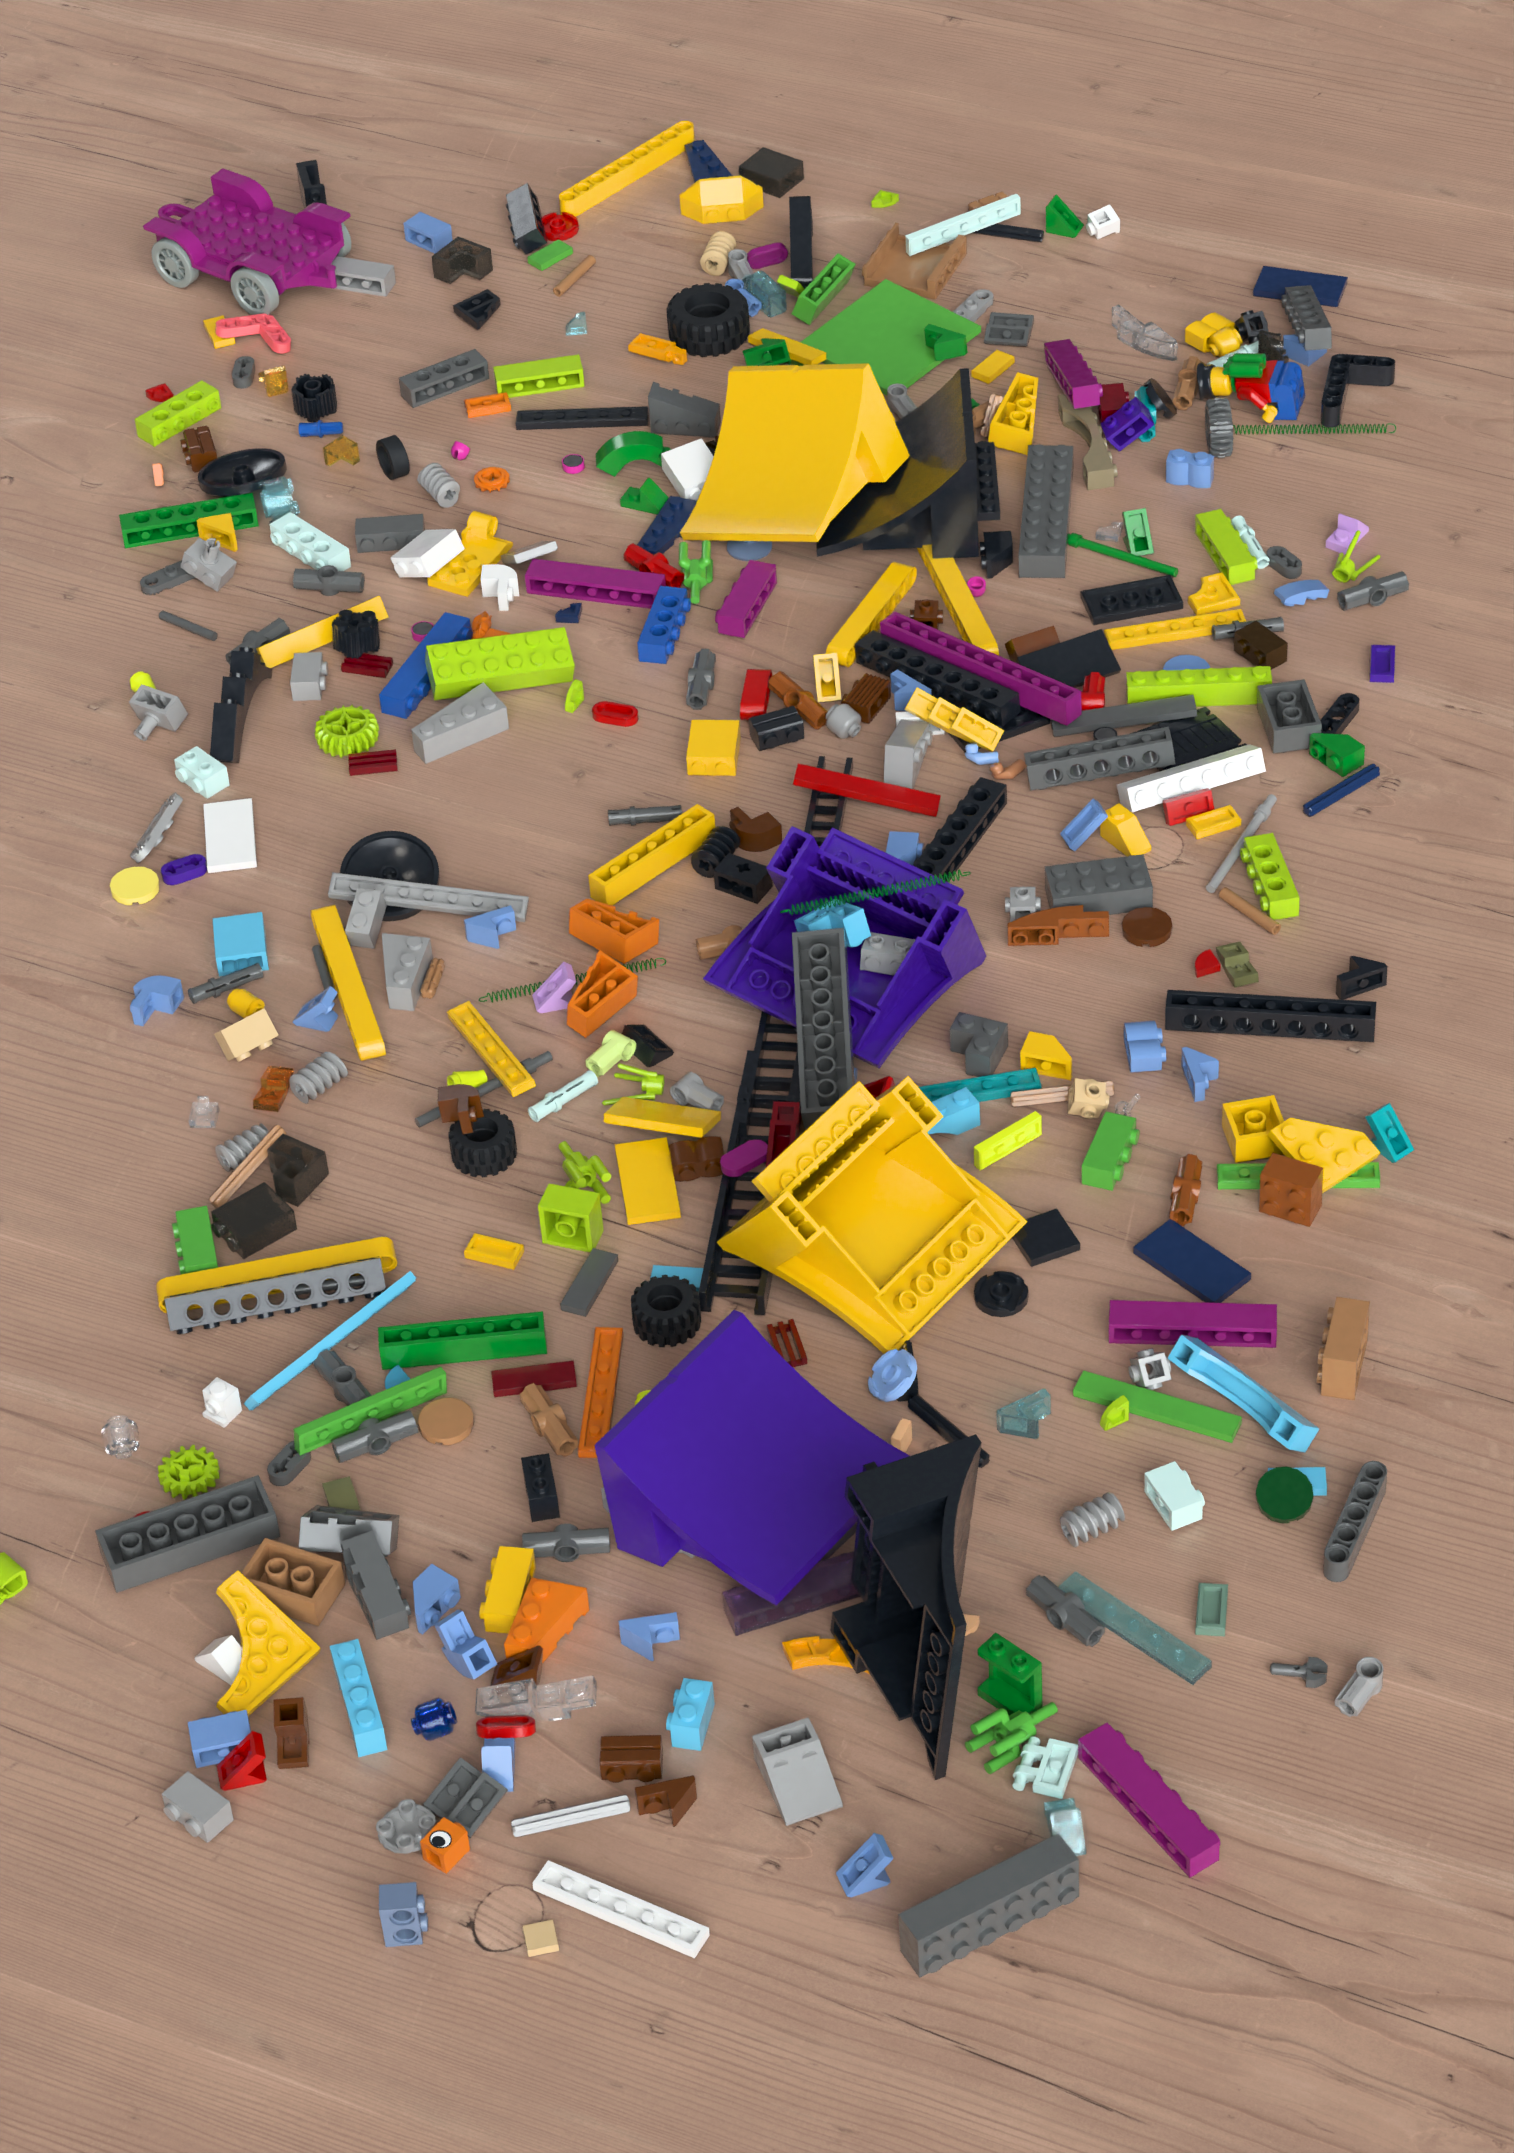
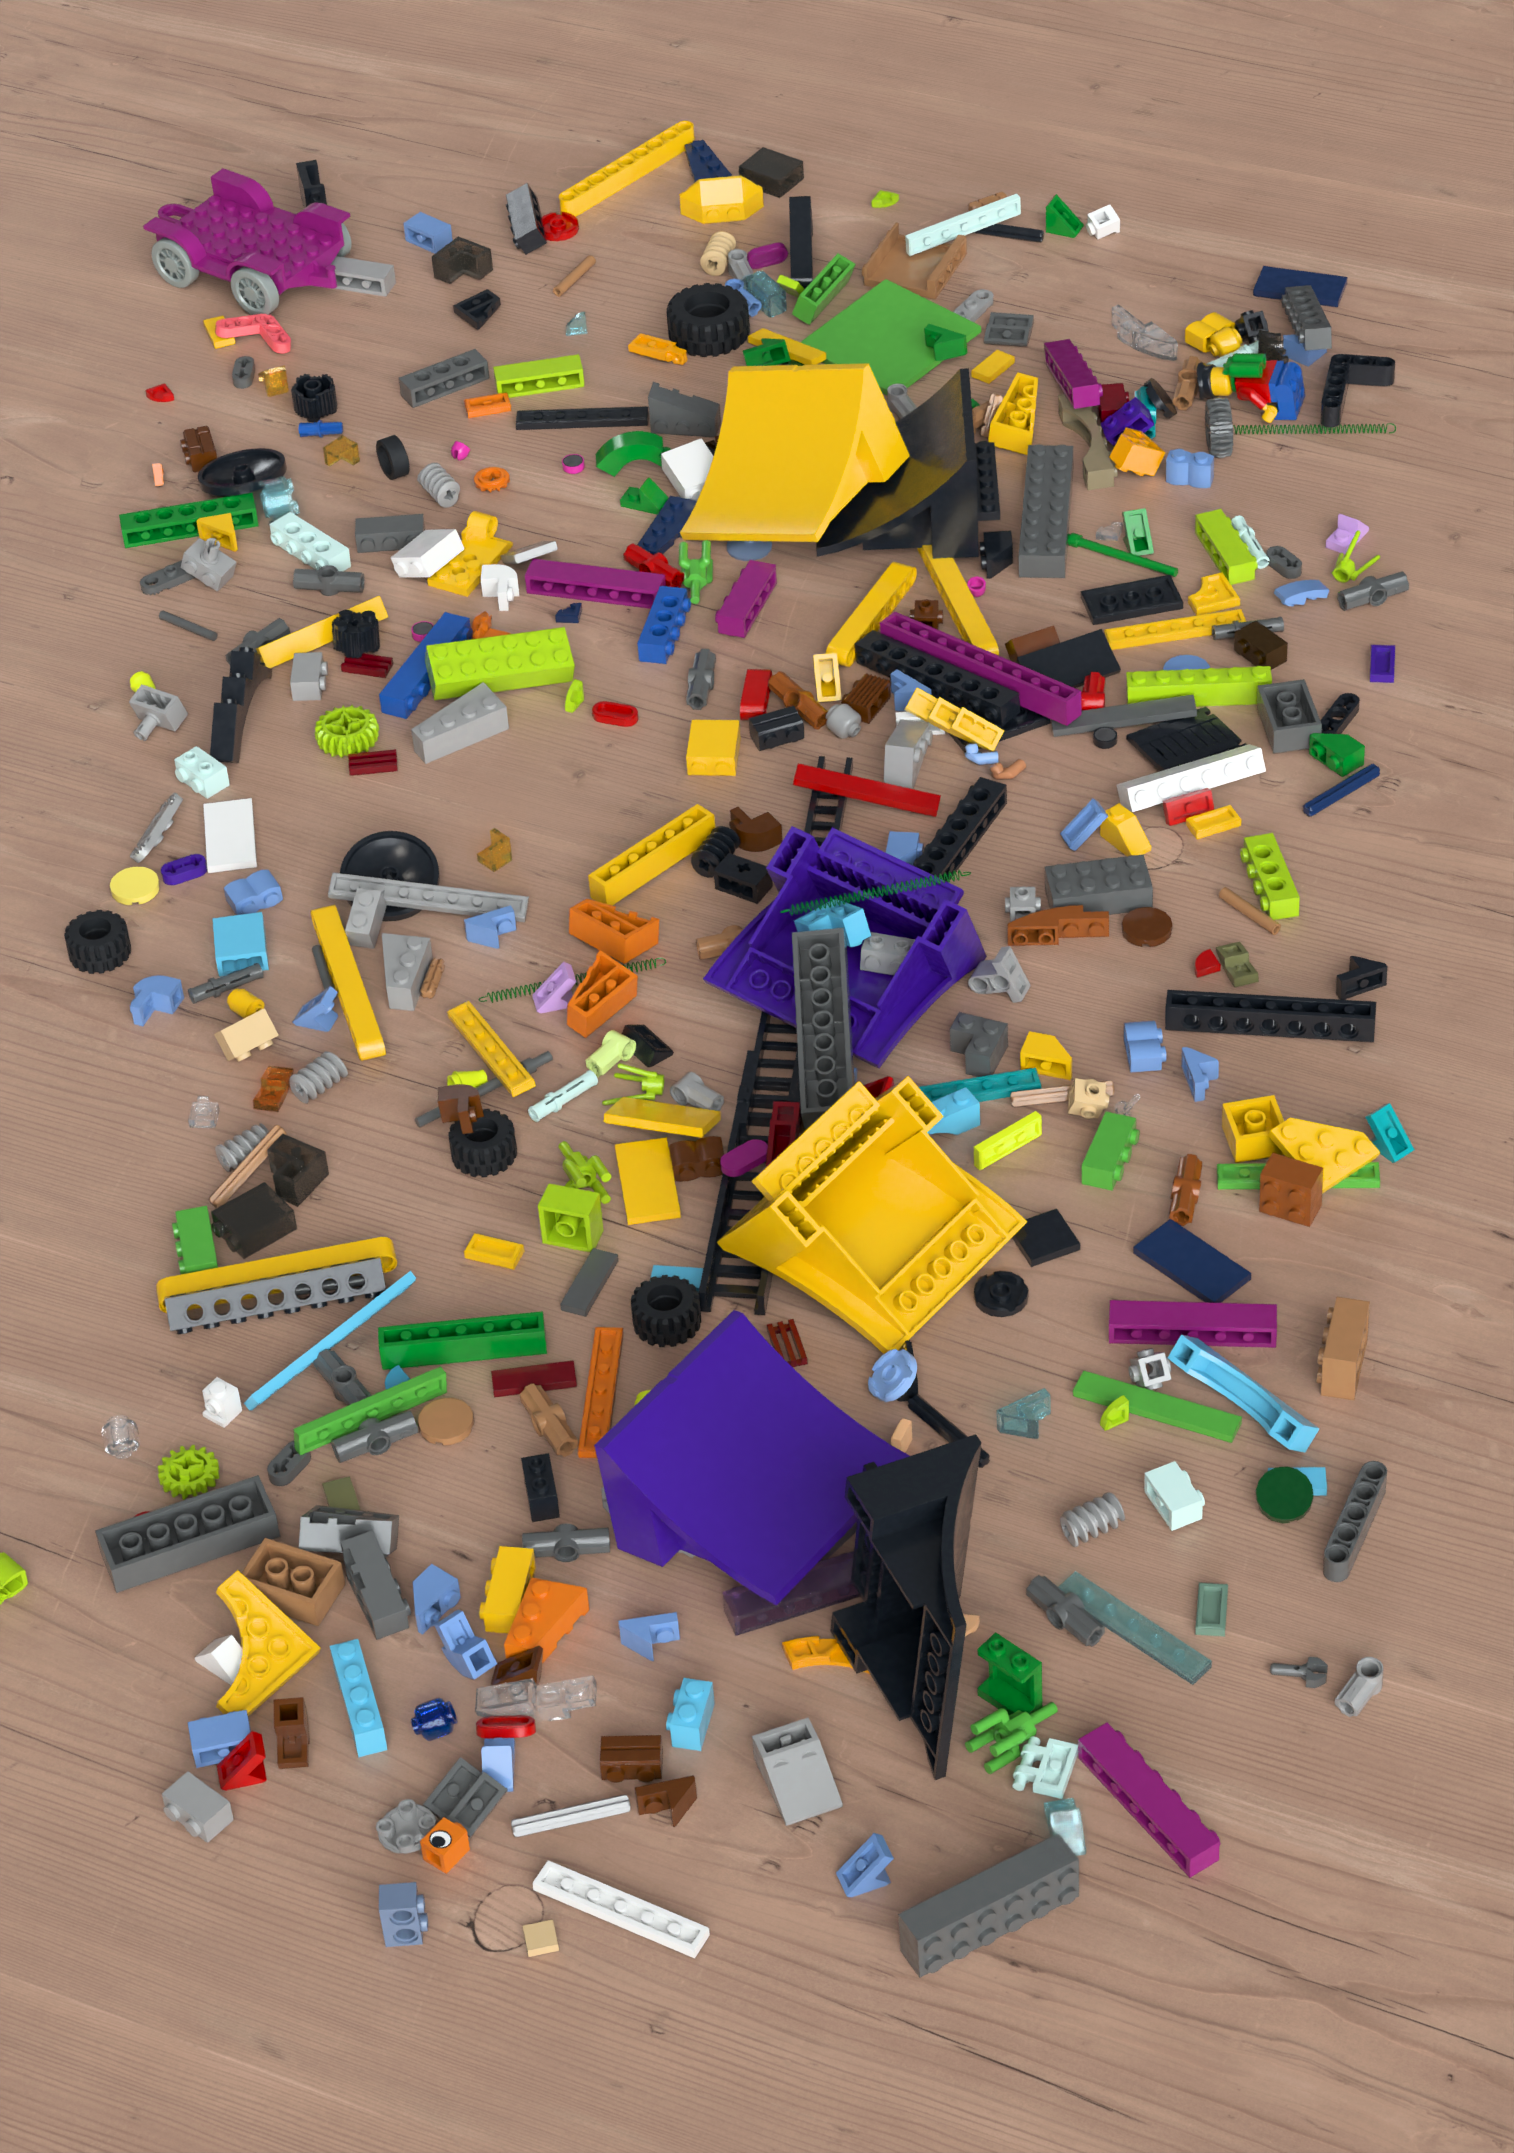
lime brick [135,380,221,447] -> none
bright green tile [527,239,573,271] -> none
dark grey pin [608,805,682,826] -> none
dark grey brick [1024,727,1175,790] -> none
light grey bar [1206,794,1277,893] -> none
none -> black tyre [64,910,131,974]
none -> medium blue brick [224,869,283,915]
none -> clear yellow panel [477,828,512,872]
none -> light grey tile [968,946,1031,1003]
none -> light orange brick [1109,427,1166,476]

